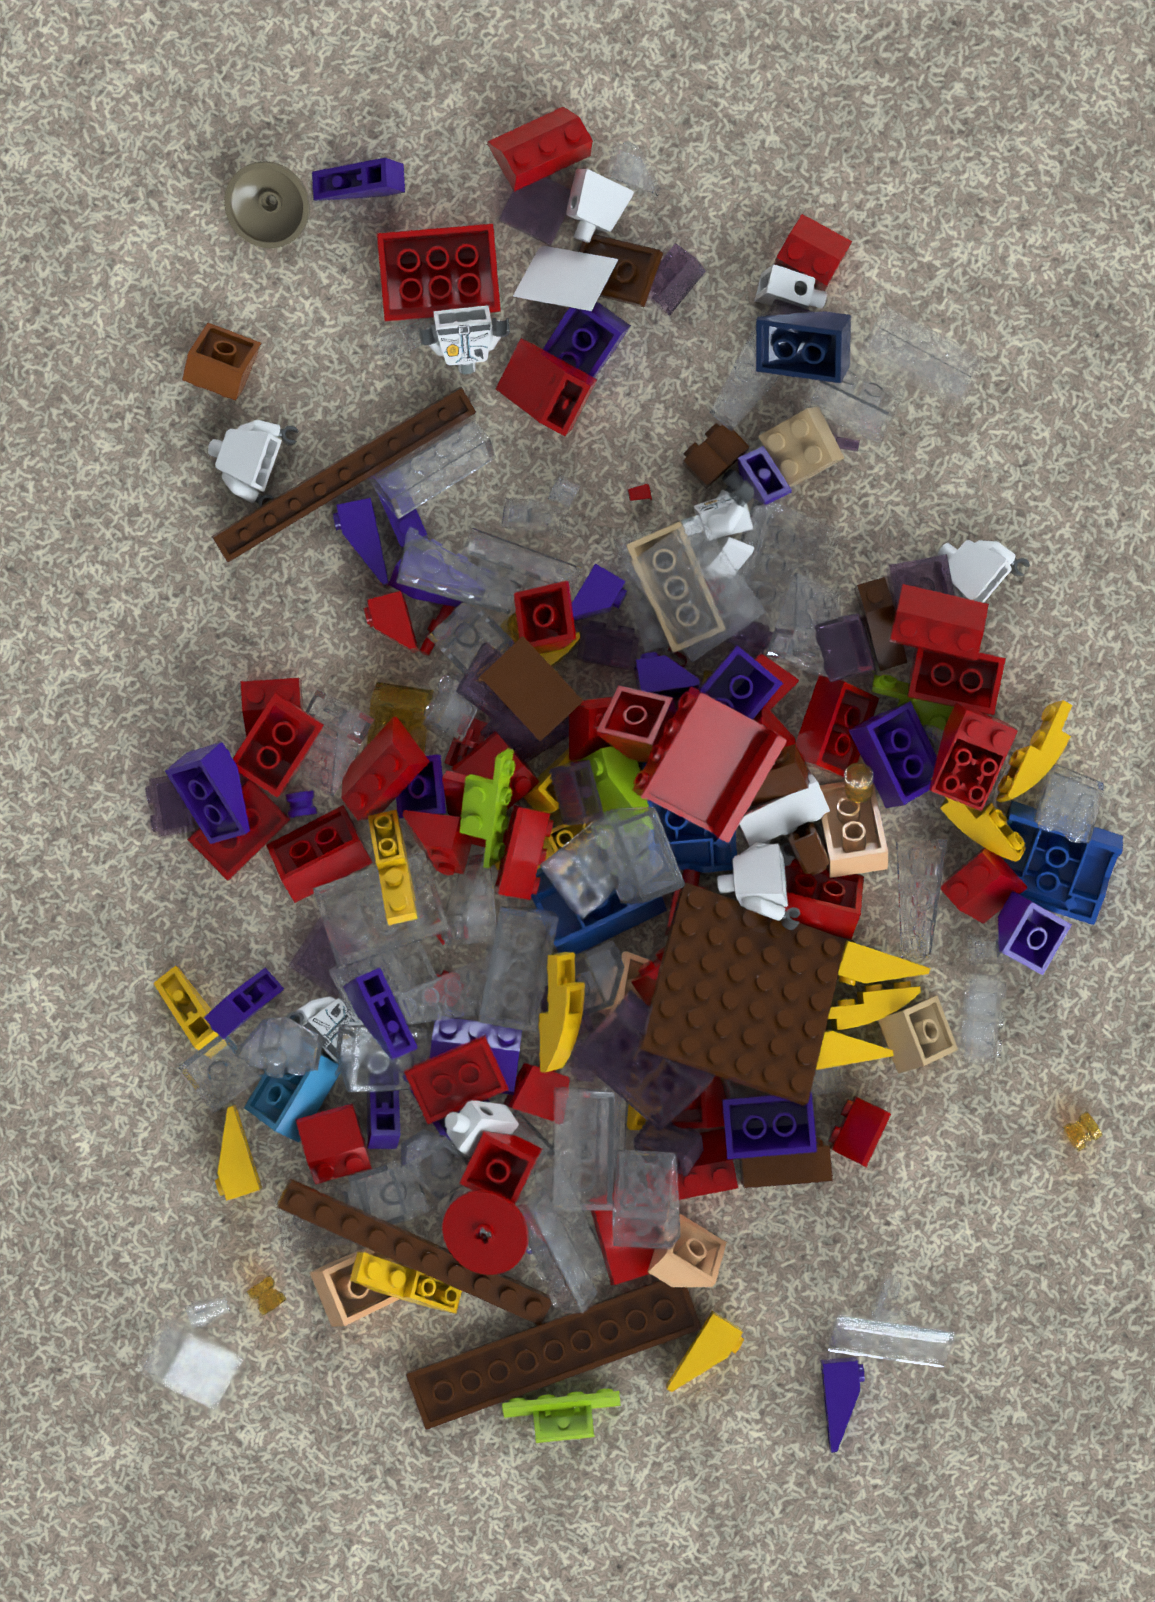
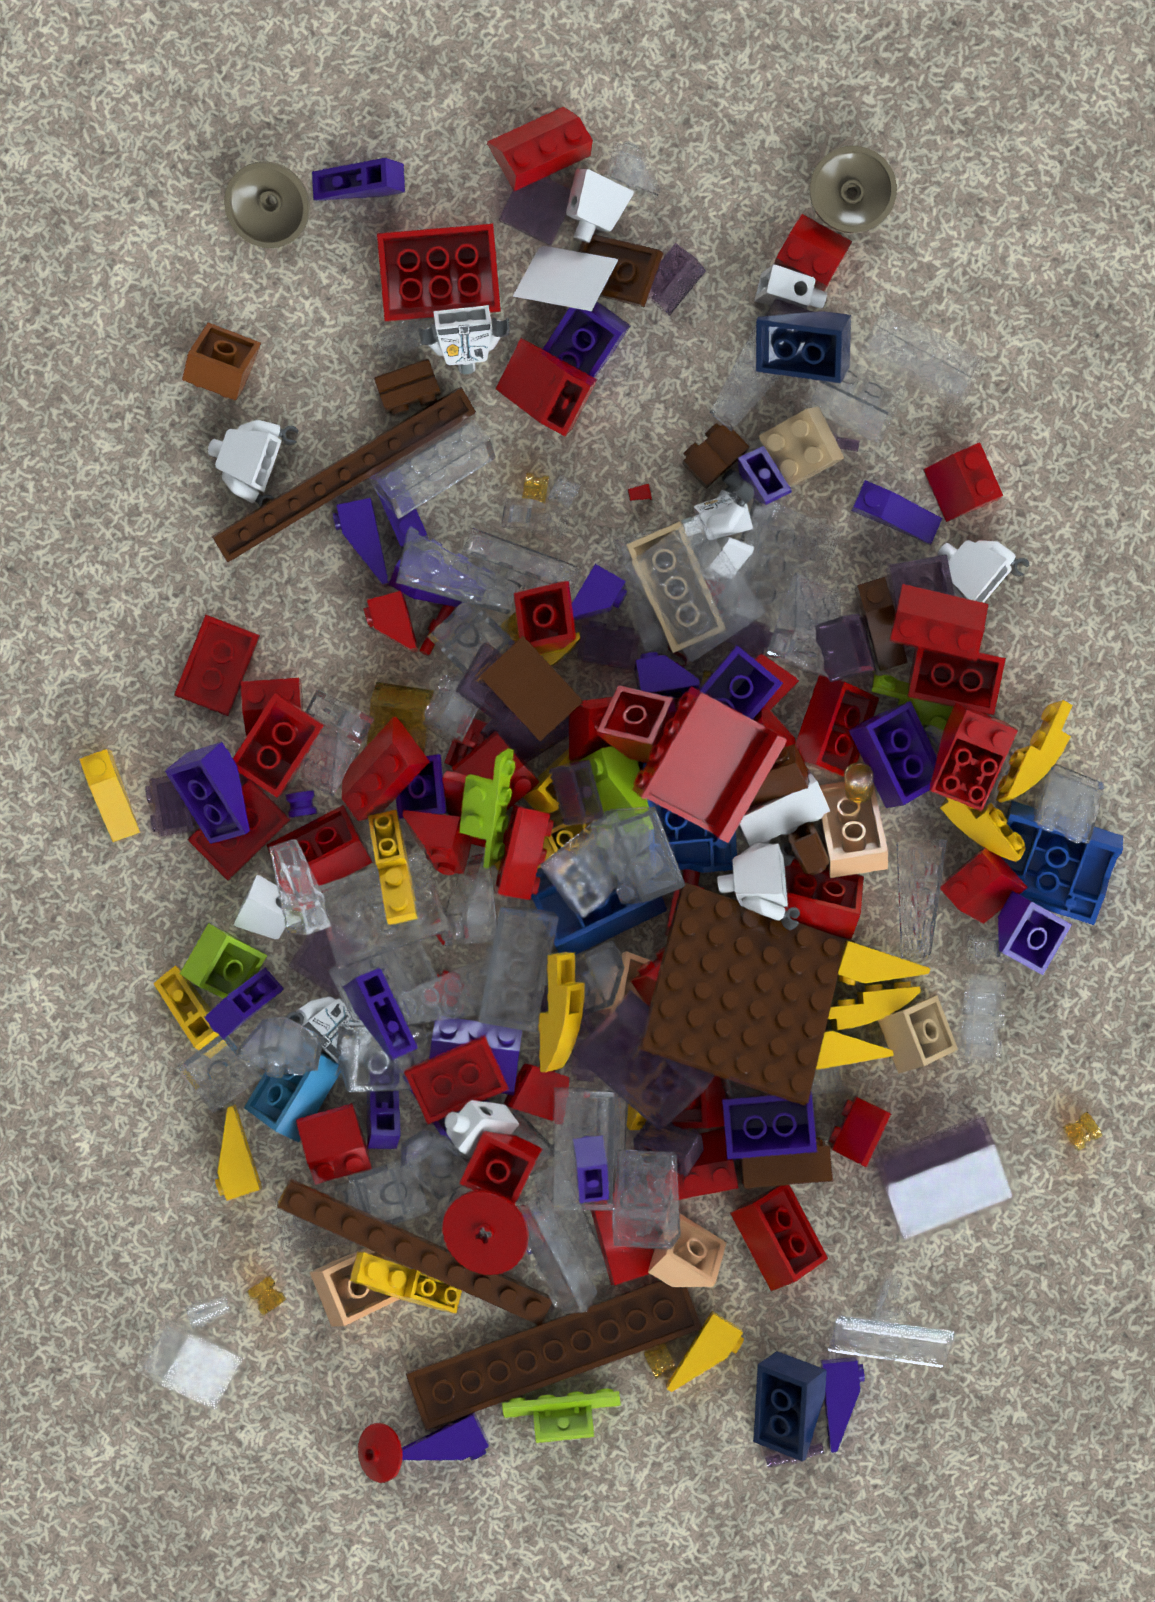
none -> yellow slope [79,749,141,842]
none -> red tile [174,614,260,717]
none -> lime slope [180,923,267,999]
none -> white torso [233,875,308,939]
none -> clear slope [269,839,331,935]
none -> red dish [358,1423,403,1483]
none -> reddish brown brick [374,358,441,416]
none -> dark purple slope [402,1412,490,1461]
none -> clear yellow wheel [522,472,550,505]
none -> dark purple slope [573,1135,609,1203]
none -> clear yellow wheel [644,1343,677,1379]
none -> red slope [730,1185,828,1291]
none -> dark blue slope [753,1351,827,1462]
none -> clear purple bar [765,1442,825,1468]
none -> dark tan dish [810,146,897,233]
none -> dark purple slope [851,480,942,545]
none -> slope [871,1115,1012,1239]
none -> red slope [923,442,1003,522]

